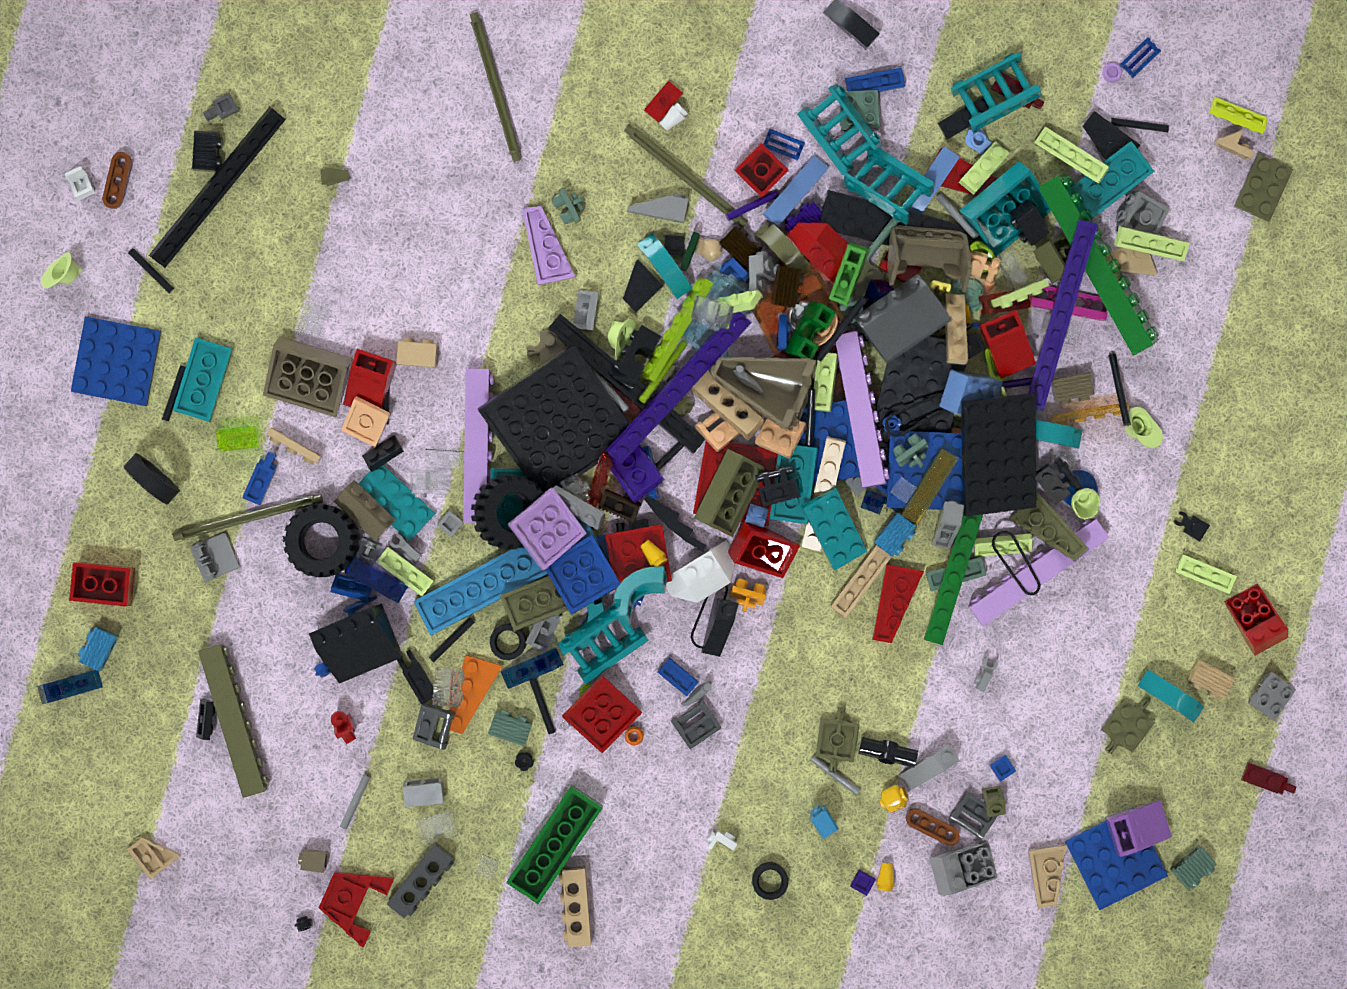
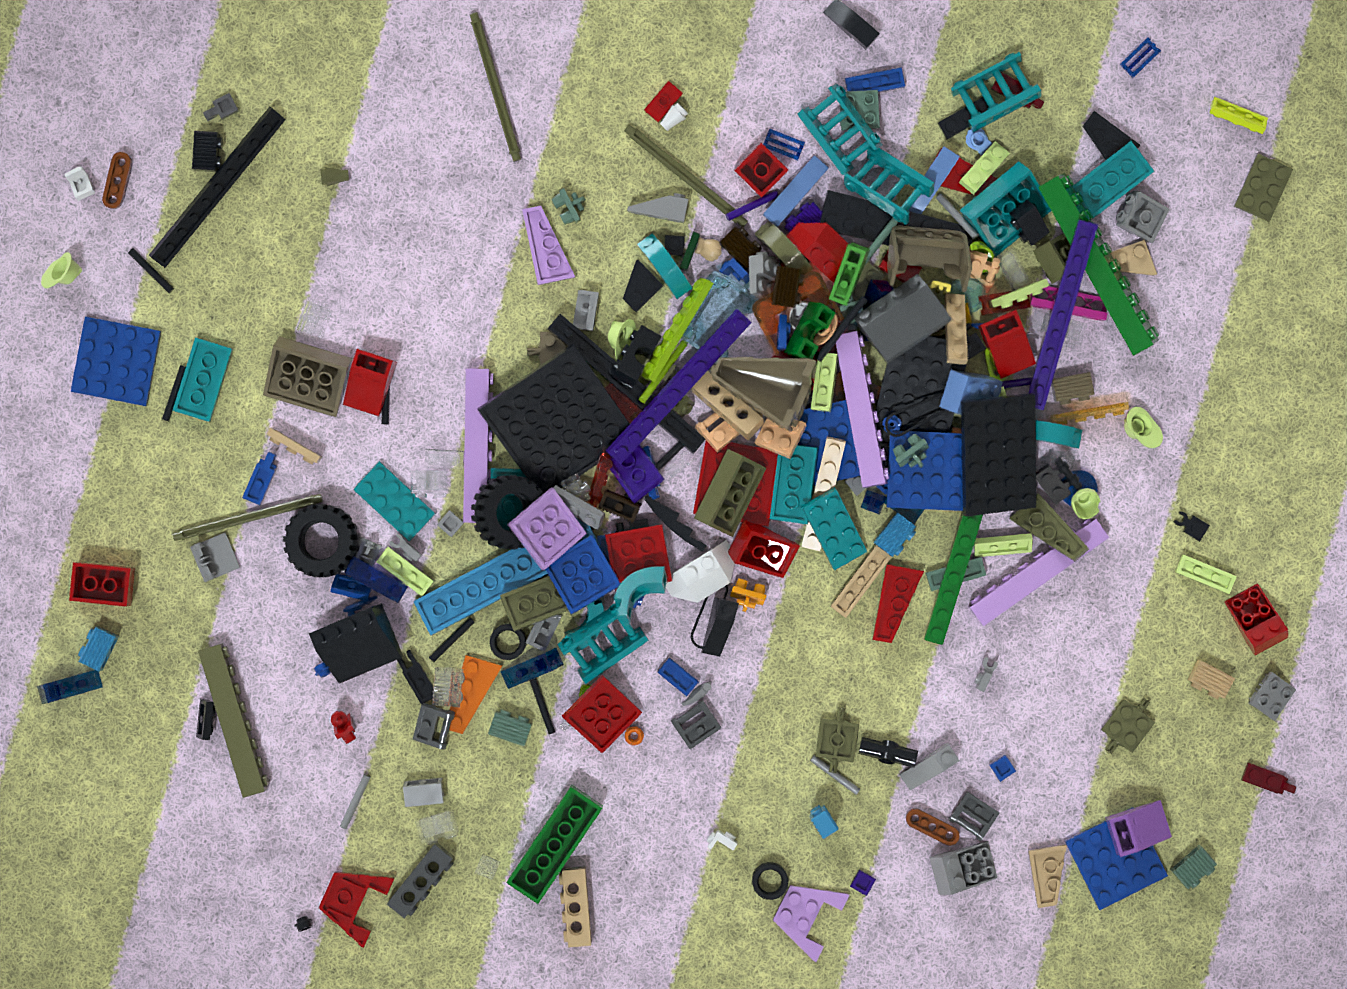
black tyre [123,453,180,505] -> none
tan wing [127,837,180,880] -> none
clear neon green hinge [215,426,258,452] -> none
dark tan brick [298,849,328,873] -> none
dark tan brick [334,480,396,541] -> none
light nougat plate [341,396,391,447] -> none
black plate [362,435,404,472] -> none
tan brick [396,338,438,368] -> none
black plate [515,752,534,771] -> none
light grey bar [590,366,629,413] -> none
yellow cone [640,540,668,567] -> none
clear brick [691,295,734,331] -> none
yellowish green plate [709,290,762,317] -> none
light grey bar [733,365,763,394] -> none
medium blue plate [745,504,769,528] -> none
black plate [756,465,801,507] -> none
black bar [805,388,816,447] -> none
yellow cone [876,863,895,891] -> none
yellow head [879,785,909,813] -> none
clear tile [890,477,917,504] -> none
clear yellow plate [901,448,959,525] -> none
light grey slope [931,501,964,549] -> none
olive bracket [981,786,1006,817] -> none
black piece [992,531,1041,595] -> none
yellowish green plate [1034,127,1109,184] -> none
lavender tile [1102,63,1122,83] -> none
black bar [1108,353,1131,426] -> none
black bar [1111,118,1169,133] -> none
yellowish green plate [1114,226,1190,261] -> none
teal arch [1137,670,1204,722] -> none
tan slope [1214,130,1255,161] -> none
none -> lavender wing [773,885,849,962]

